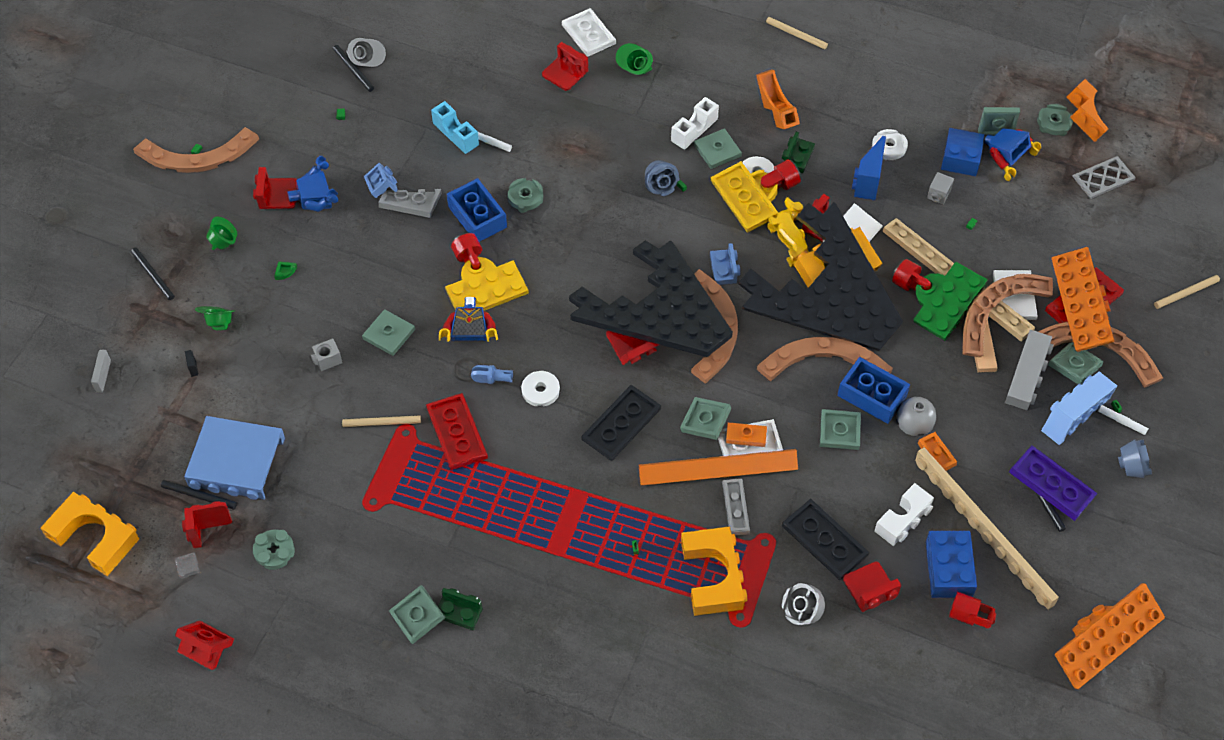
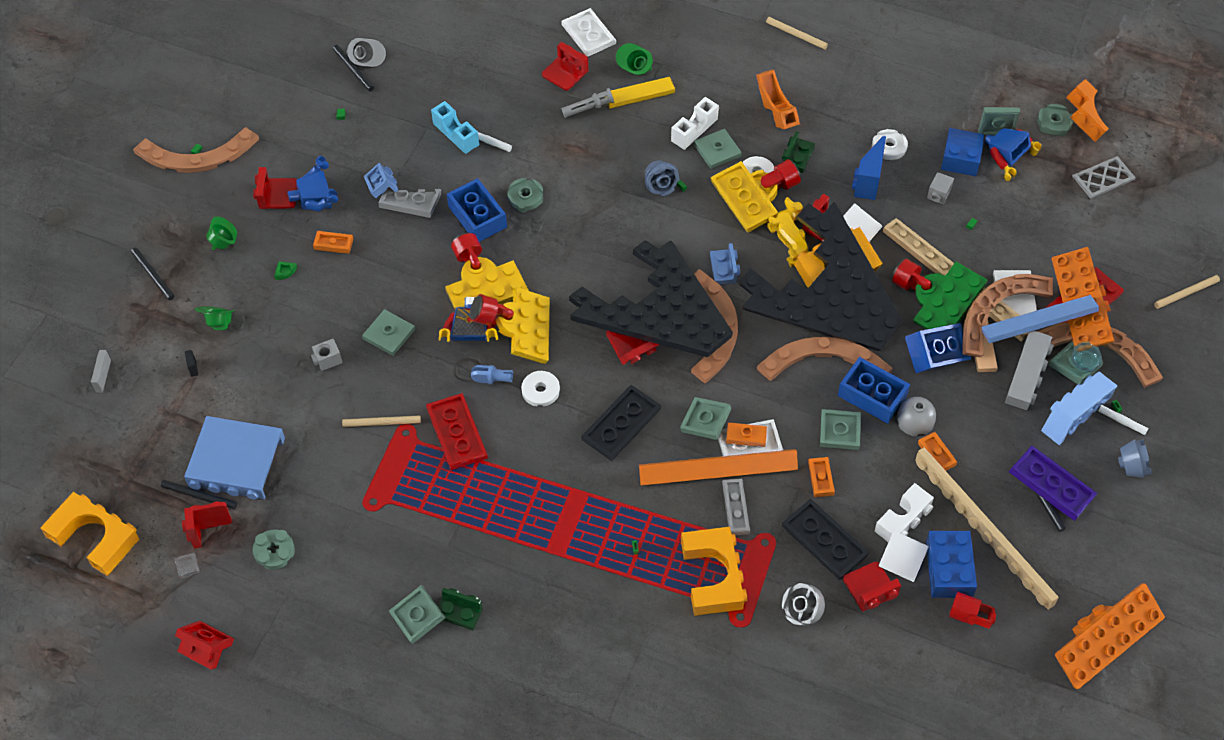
none -> orange plate [313,231,354,254]
none -> yellow plate [470,287,550,364]
none -> light grey pin [561,88,615,118]
none -> yellow tile [605,77,675,109]
none -> orange plate [808,457,835,497]
none -> white sticker [879,530,929,582]
none -> blue slope [905,323,971,373]
none -> medium blue tile [982,295,1099,343]
none -> clear light blue hair [1071,341,1102,373]

